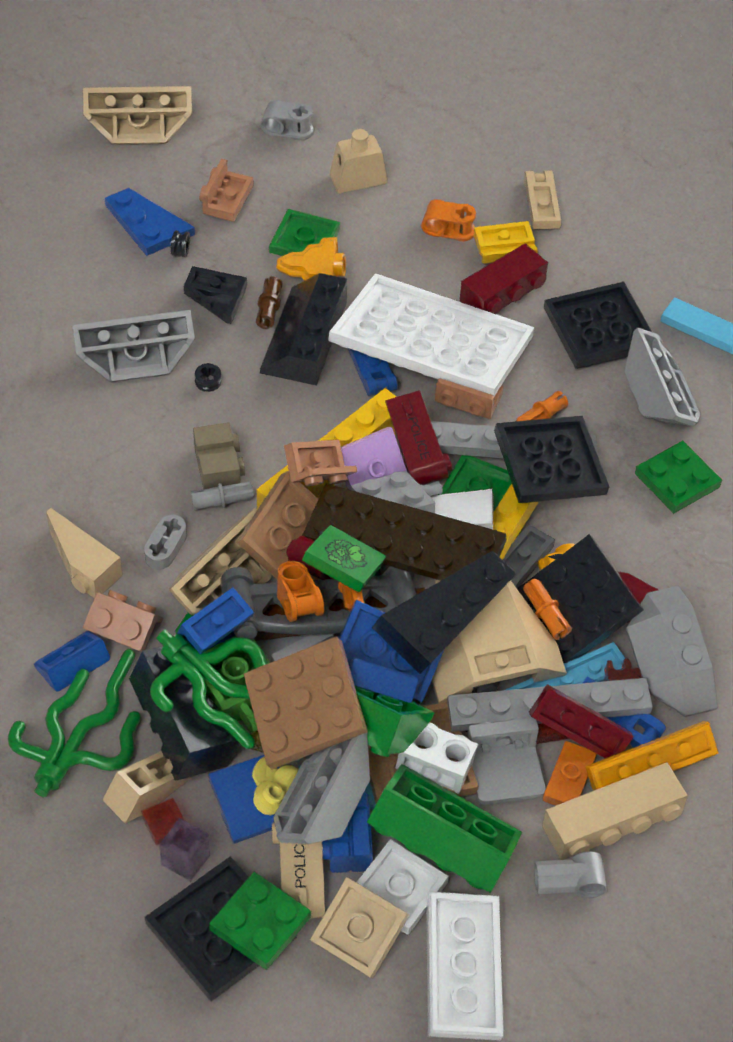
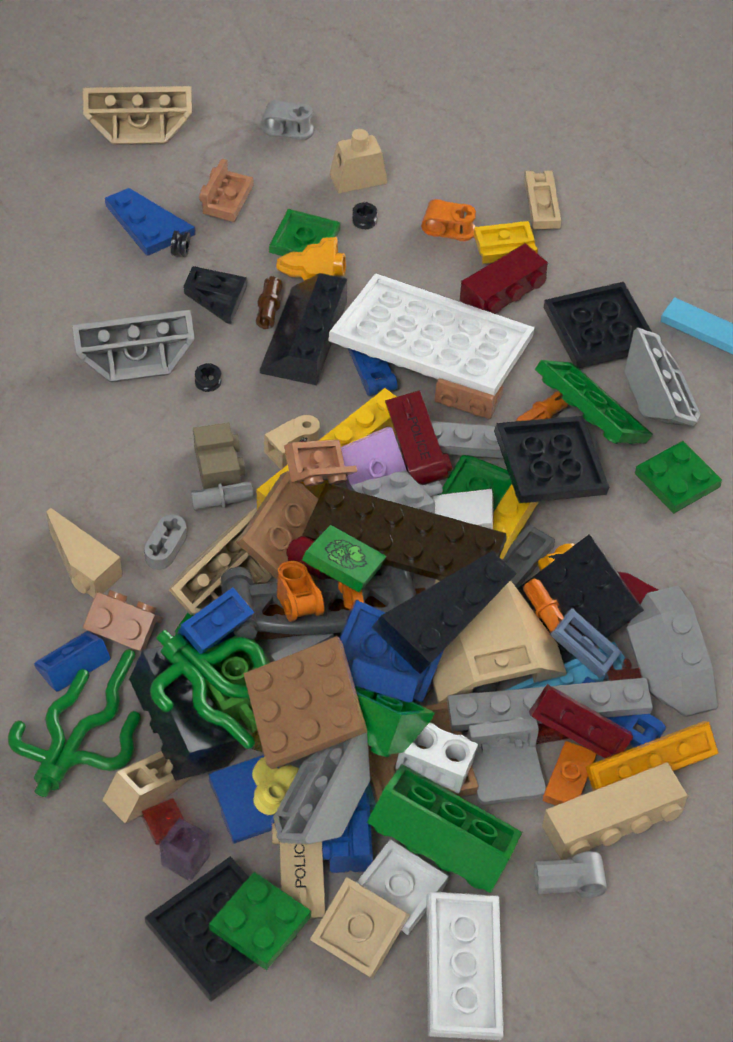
none -> tan leg [264,415,320,469]
none -> black bush [352,202,377,230]
none -> green plate [535,360,653,444]
none -> sand blue tile [550,608,622,678]

